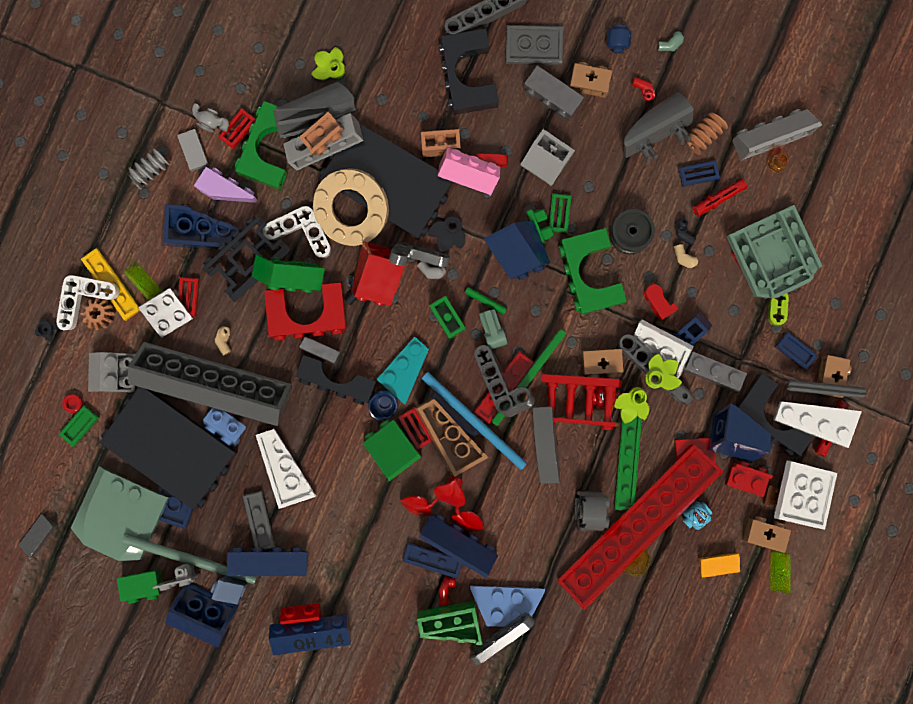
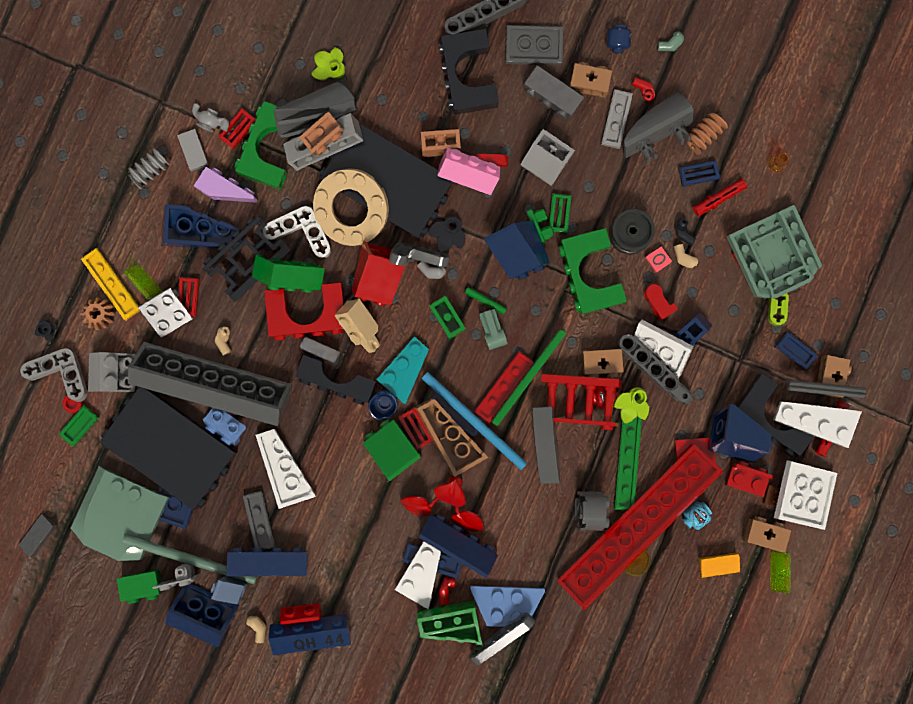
white beam [57,276,119,330] -> none
dark grey beam [474,345,535,417] -> none
lime plate [645,354,682,390] -> none
flat silver brick [683,352,747,392] -> none
light grey slope [732,109,822,161] -> none
none -> light grey beam [20,348,88,402]
none -> tan arm [246,616,266,643]
none -> tan hinge [334,299,380,353]
none -> white wing [395,541,441,609]
none -> light grey tile [601,89,633,149]
none -> coral tile [645,246,672,273]

